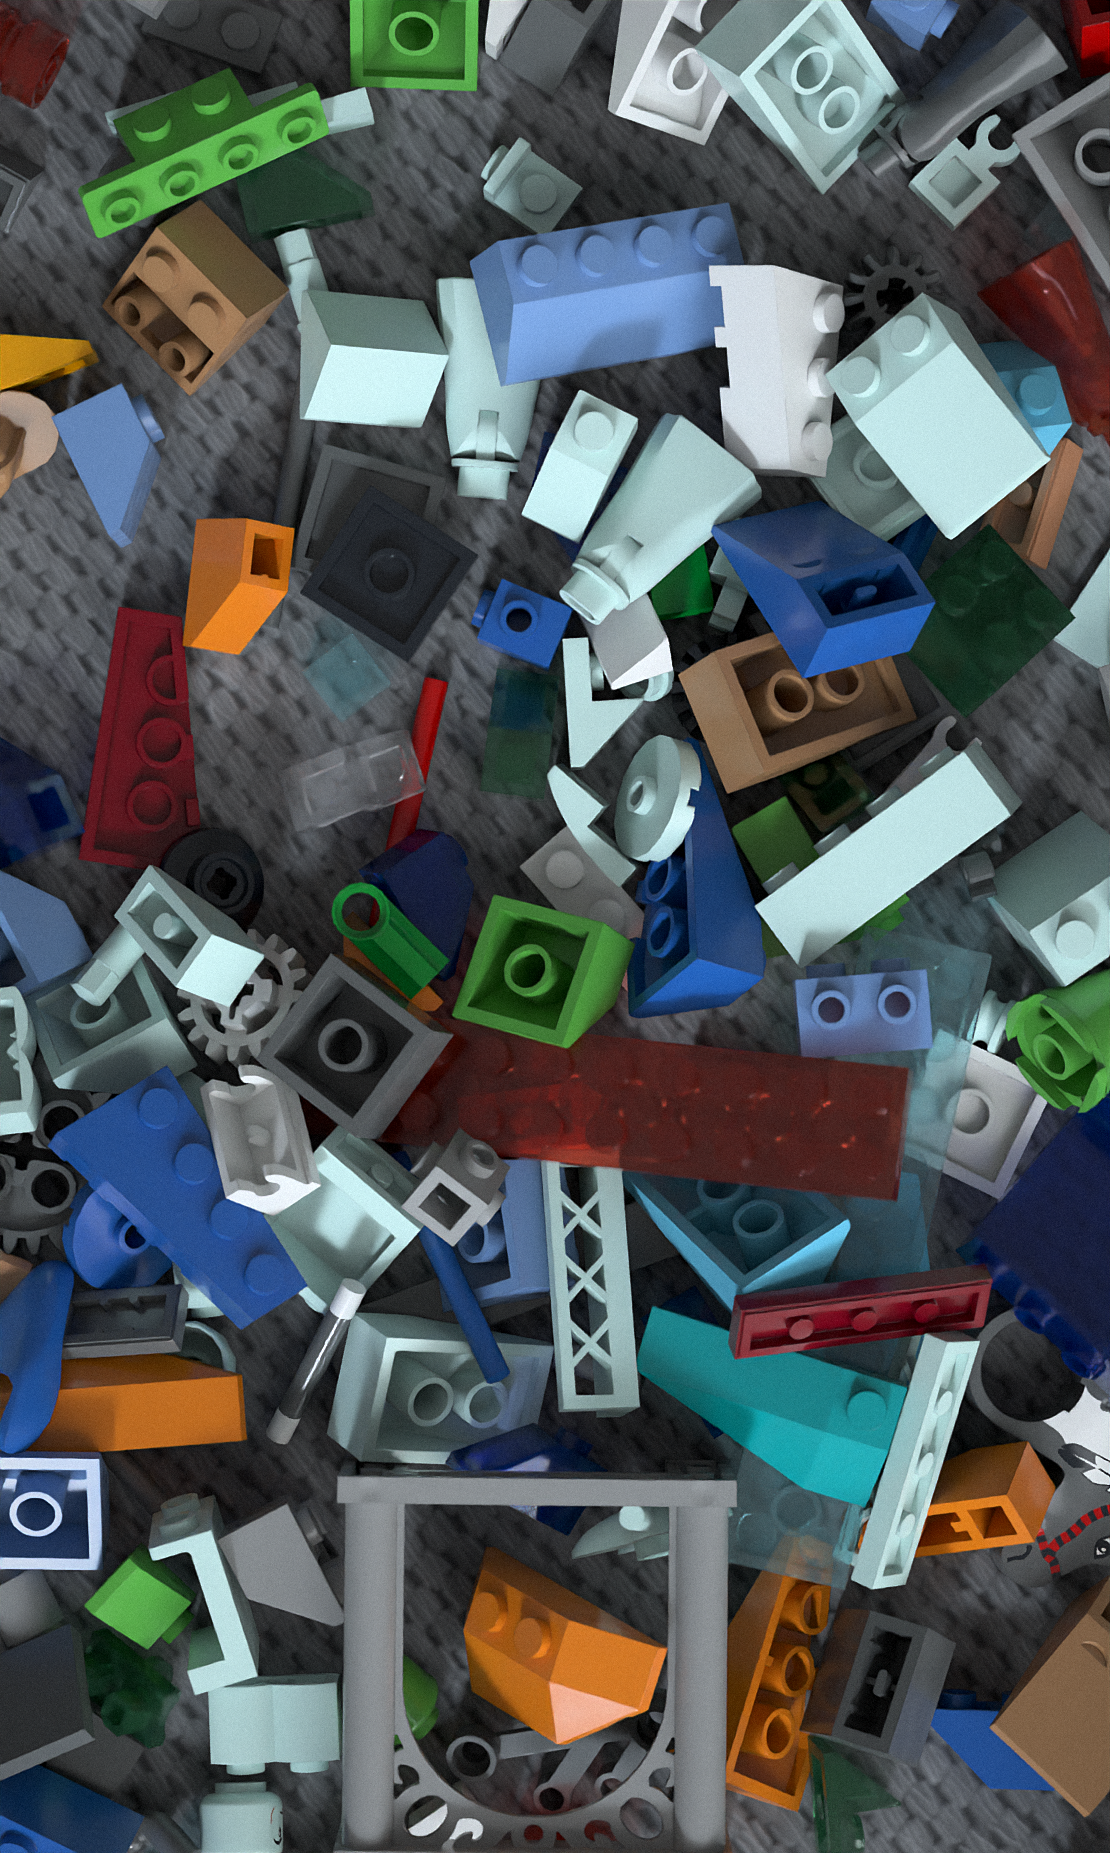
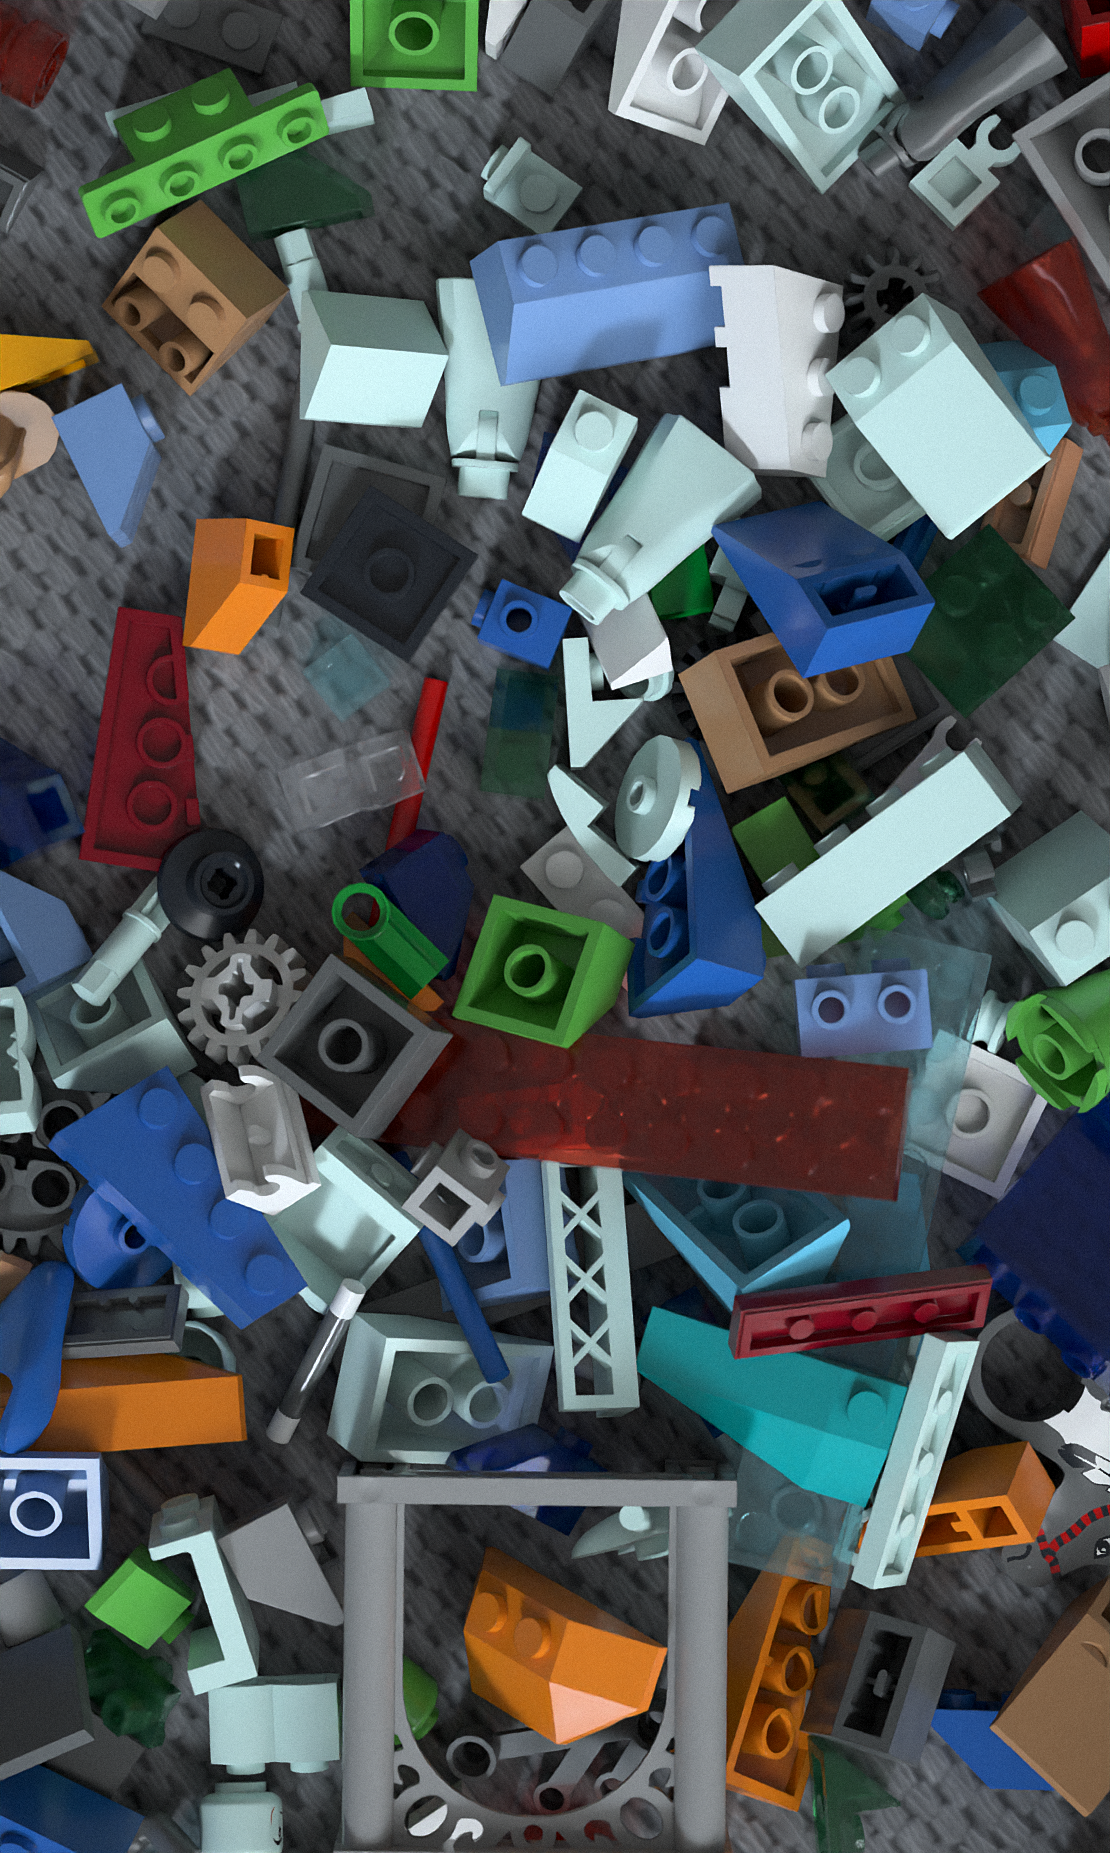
light aqua slope [114,865,265,1007] -> none
none -> clear green bush [905,868,966,920]

